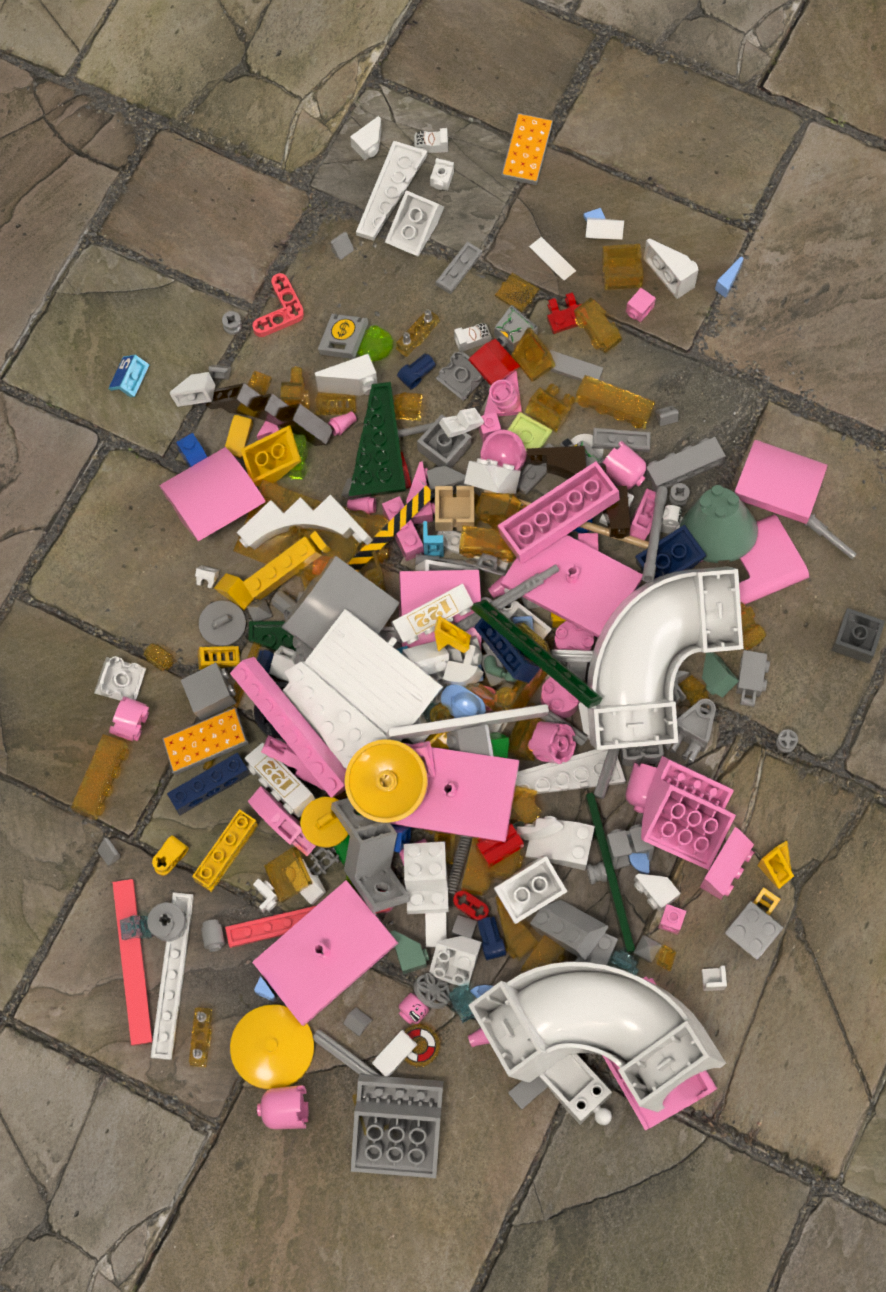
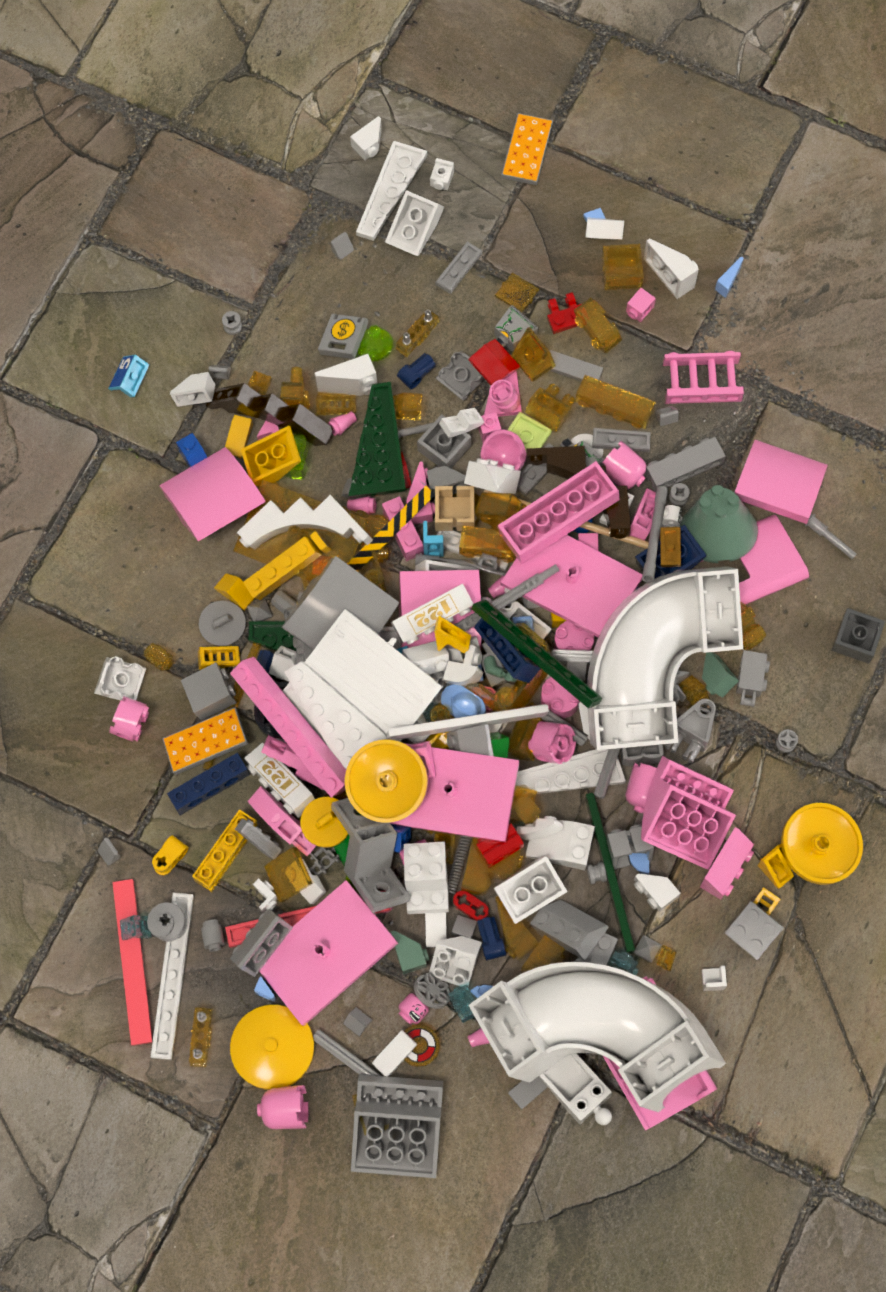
clear yellow brick [71,734,129,820] -> none
white tile [195,565,220,588] -> none
coral beam [252,273,304,337] -> none
white leg [414,128,448,153] -> none
white leg [454,323,492,352] -> none
white sticker [529,237,576,280] -> none
bright pink brick [658,904,686,935] -> none
none -> light grey slope [230,909,293,977]
none -> light grey piece [235,819,282,860]
none -> pearl gold plate [660,527,681,567]
none -> bright pink fence [663,351,744,404]
none -> yellow dish [781,803,863,885]

